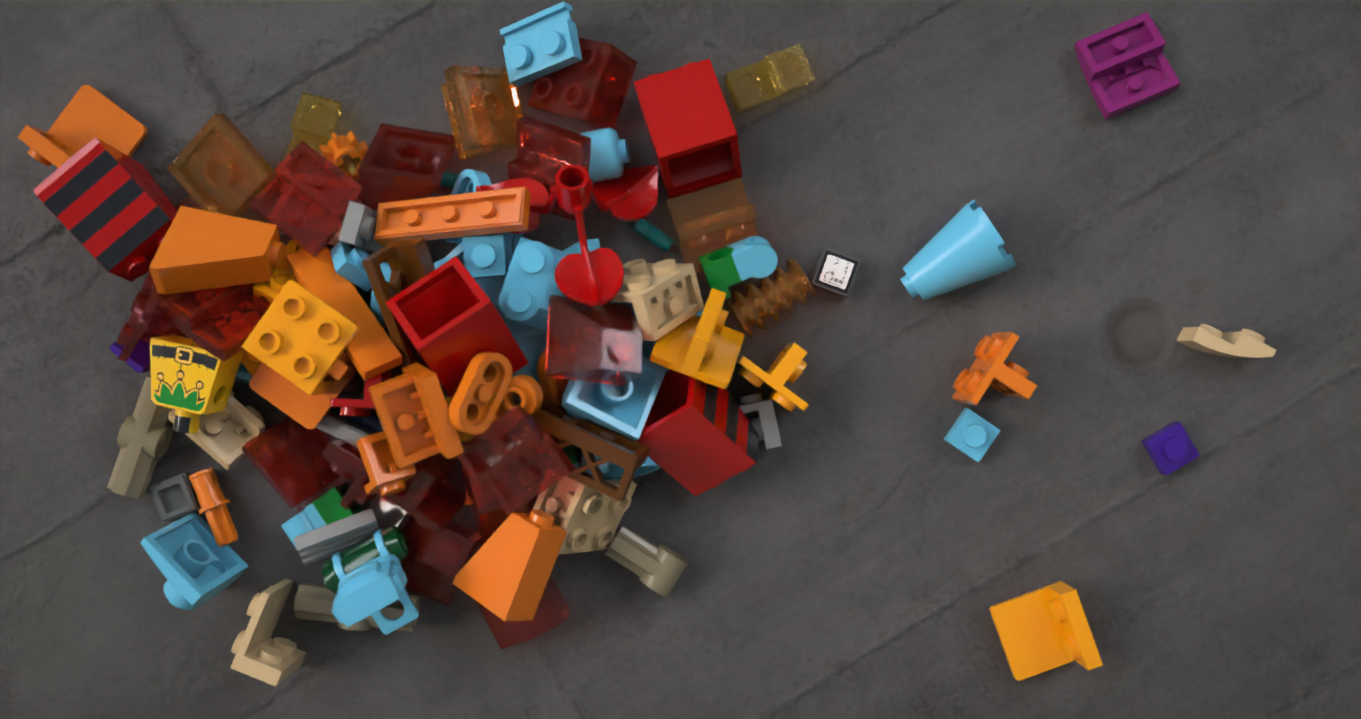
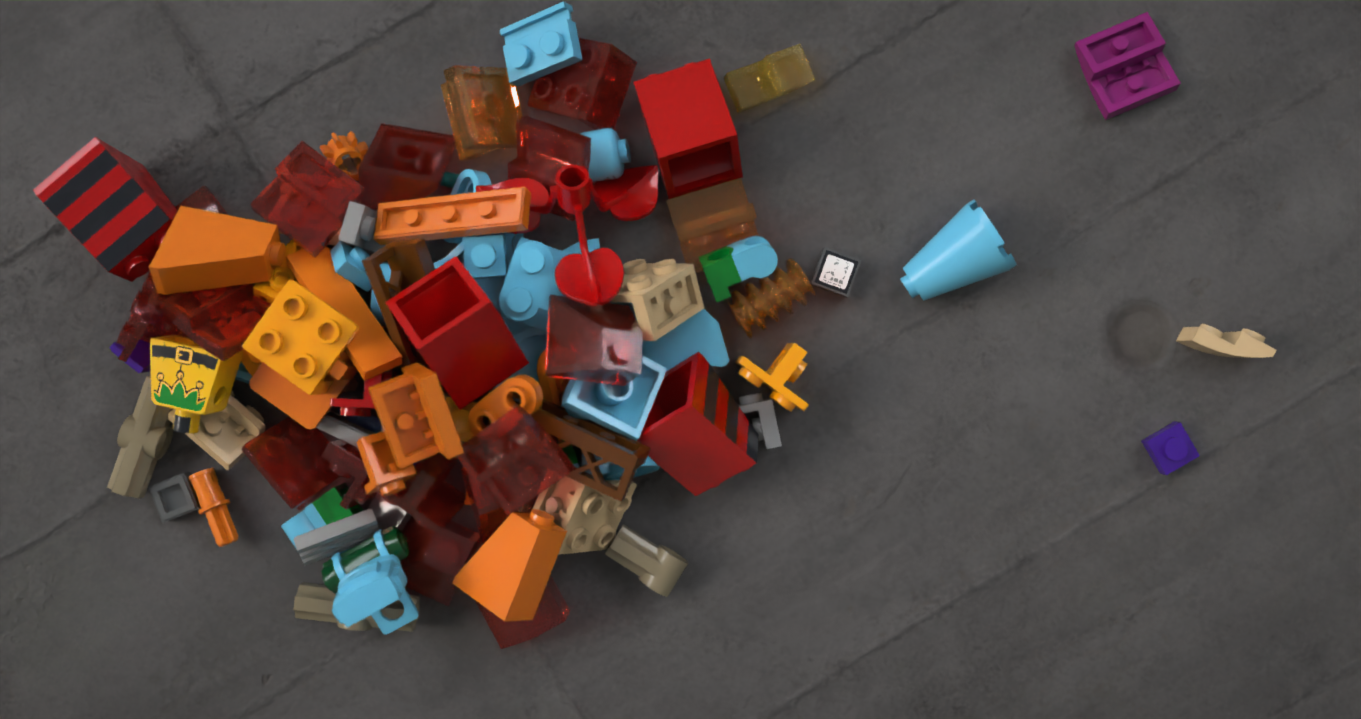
orange bracket [17,85,148,168] -> none
medium azure slope [140,511,249,610] -> none
clear orange bracket [167,113,279,217] -> none
tan bracket [230,578,306,687] -> none
clear yellow slope [280,92,342,180] -> none
orange plate [449,352,512,434] -> none
teal piece [626,219,681,256] -> none
light orange bracket [650,288,745,389] -> none
medium azure plate [943,408,1001,463] -> none
orange bracket [952,332,1038,405] -> none
light orange bracket [989,581,1103,681] -> none

